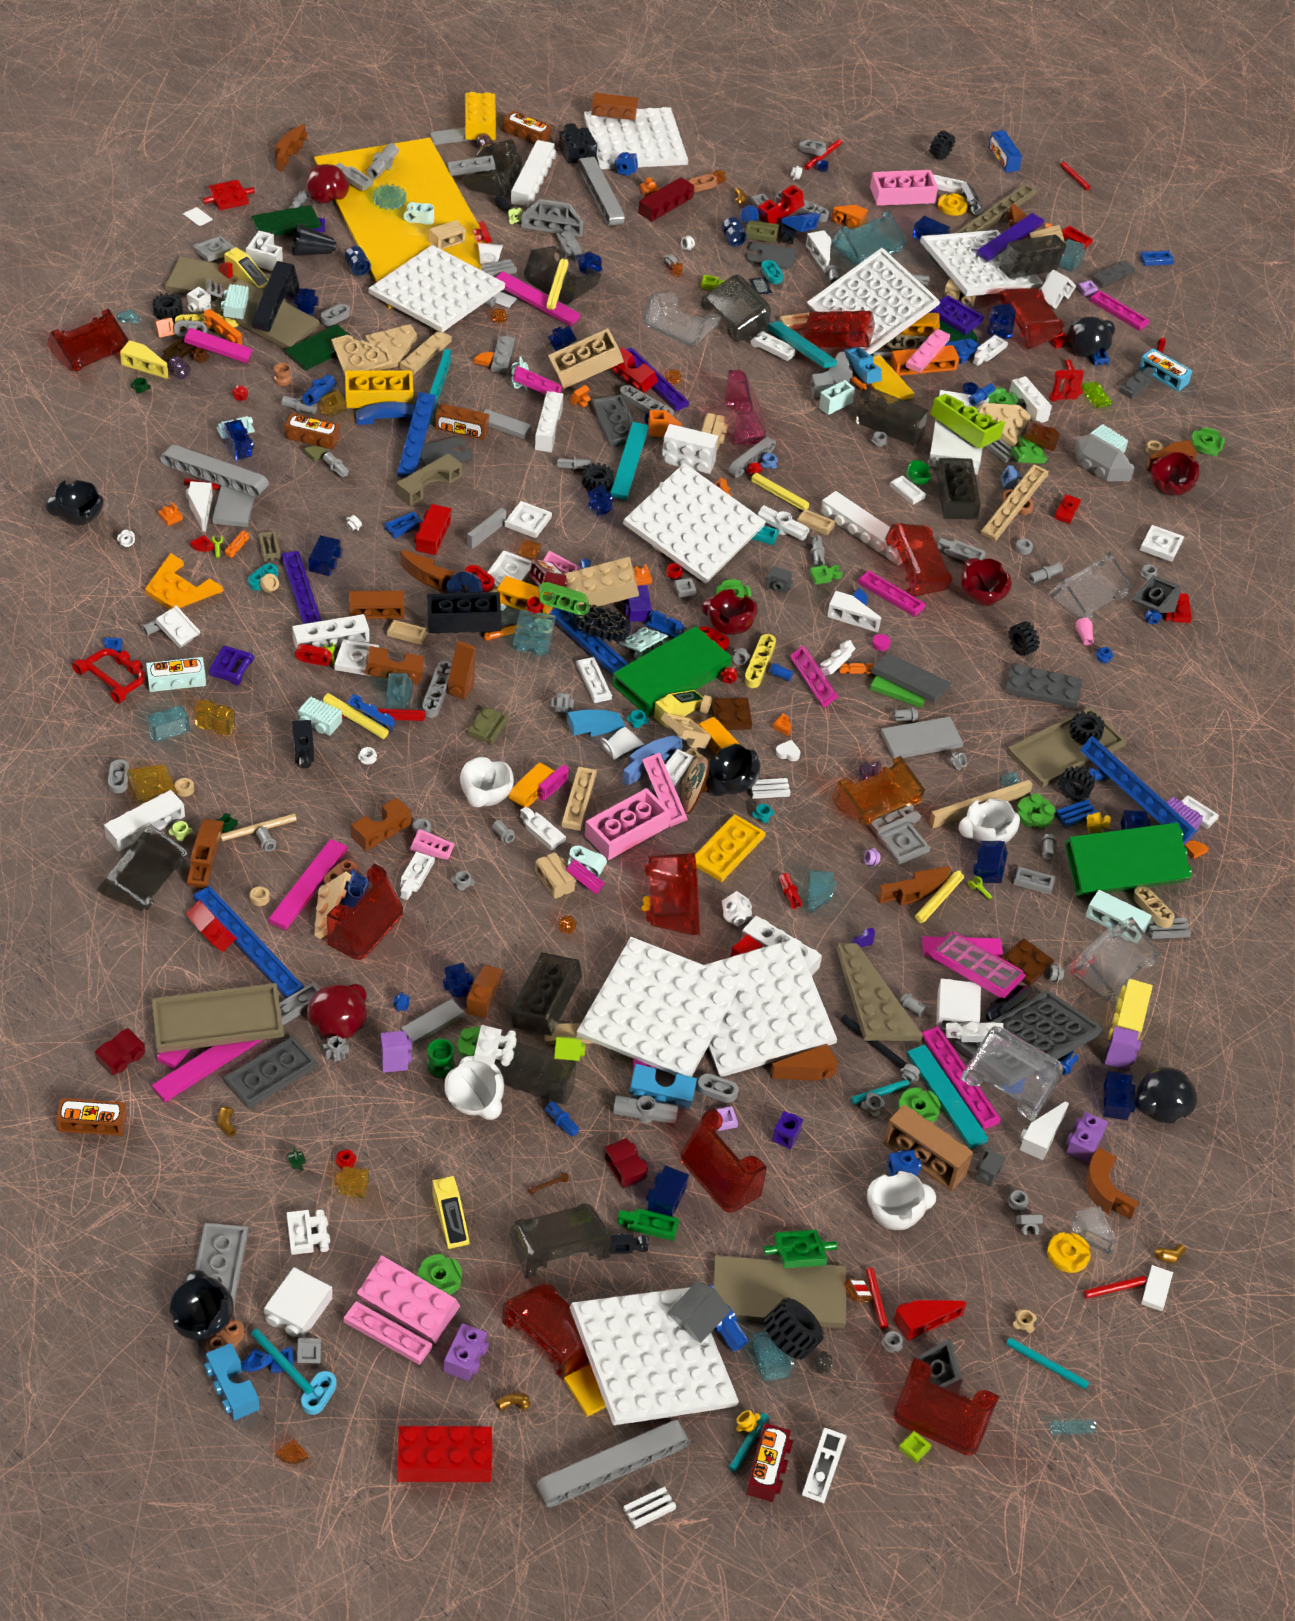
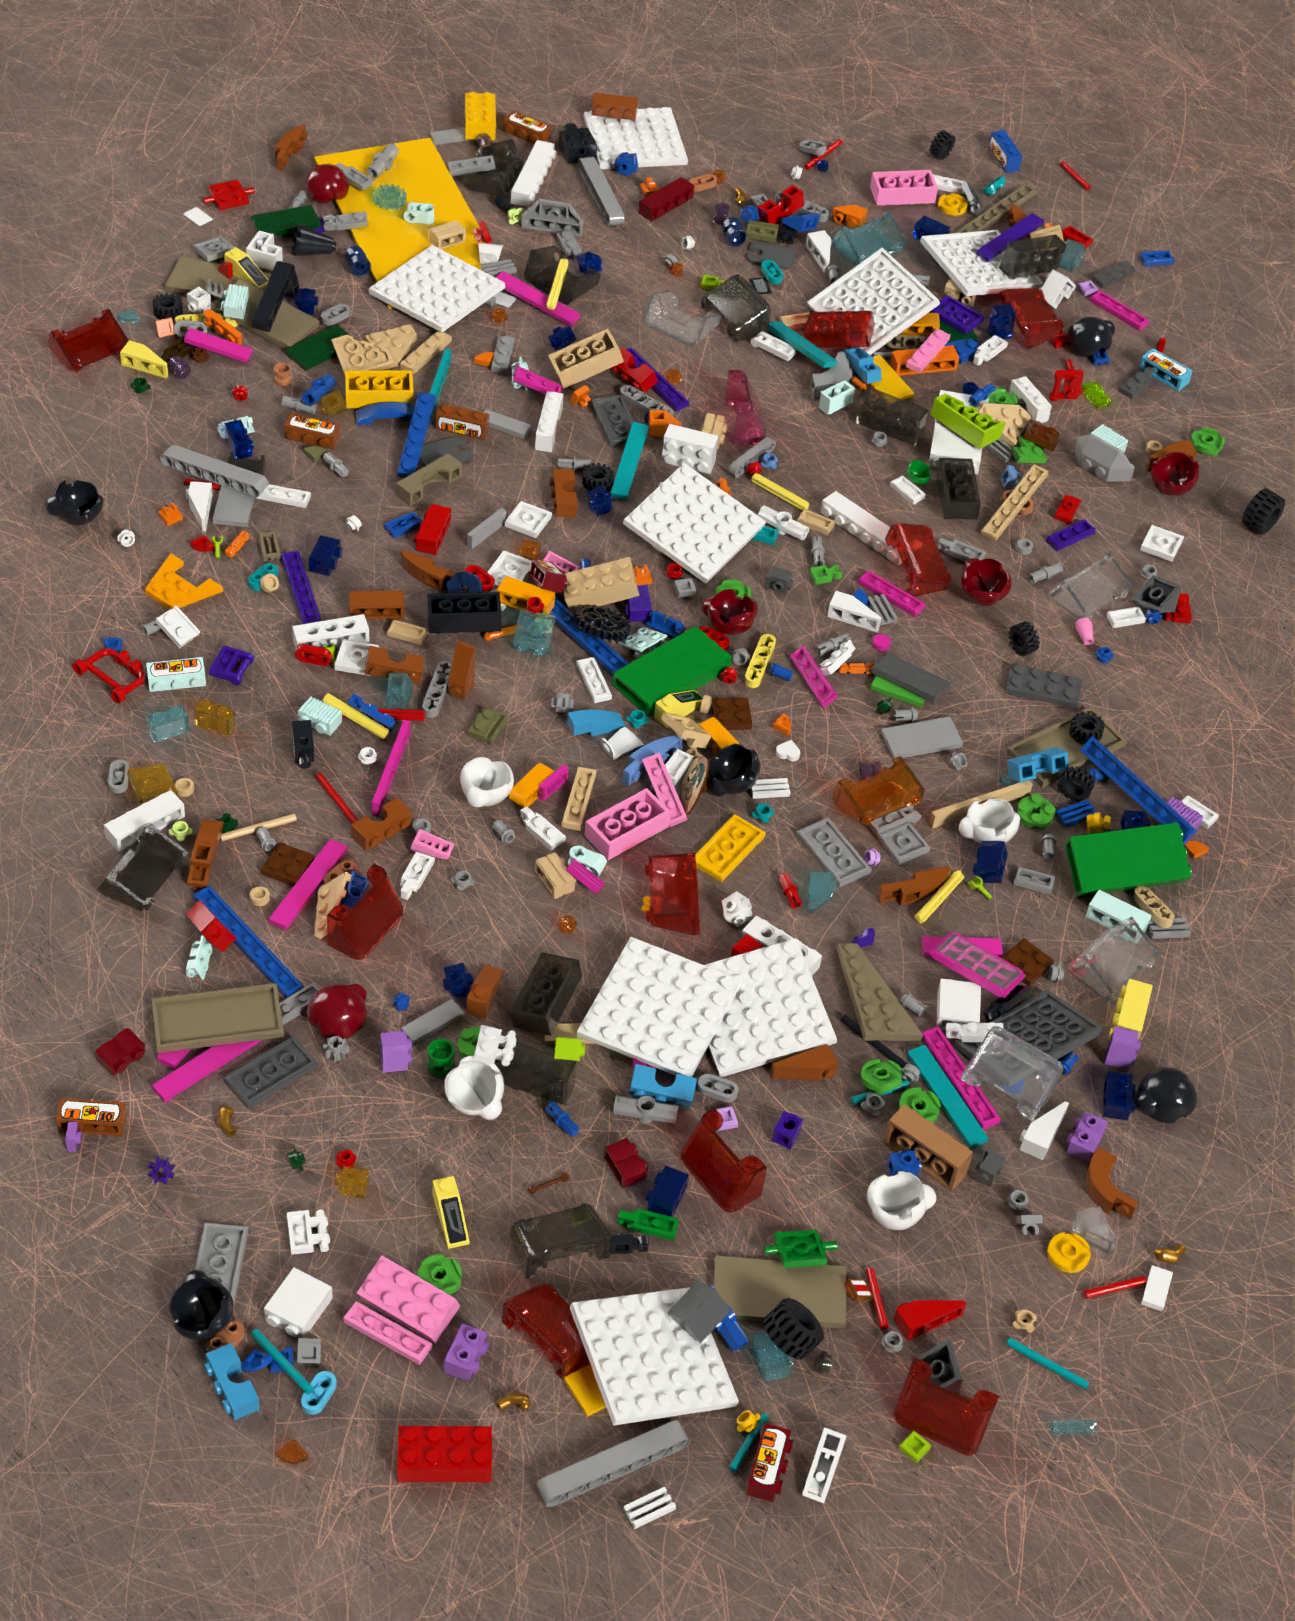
bright green beam [538,582,590,615] -> none
none -> medium lavender plate [65,1122,82,1152]
none -> dark purple gear [148,1156,176,1185]
none -> light aqua hinge [185,936,212,980]
none -> clear smoke hinge [228,452,266,476]
none -> white tile [256,484,311,508]
none -> reddish brown plate [261,842,315,886]
none -> red bar [315,773,358,824]
none -> light grey hinge [323,212,368,231]
none -> dark pink tile [372,720,411,816]
none -> dark orange arch [550,469,578,517]
none -> clear purple wheel [713,202,730,224]
none -> light grey tile [796,818,872,888]
none -> light grey pin [815,633,851,657]
none -> bright green plate [861,1059,902,1095]
none -> light grey tile [867,594,898,625]
none -> dark green plate [875,697,894,715]
none -> teal plate [982,175,1006,196]
none -> dark azure arch [1007,747,1069,783]
none -> dark purple tile [1046,519,1096,551]
none -> white tile [1106,606,1146,628]
none -> black tyre [1242,488,1285,535]

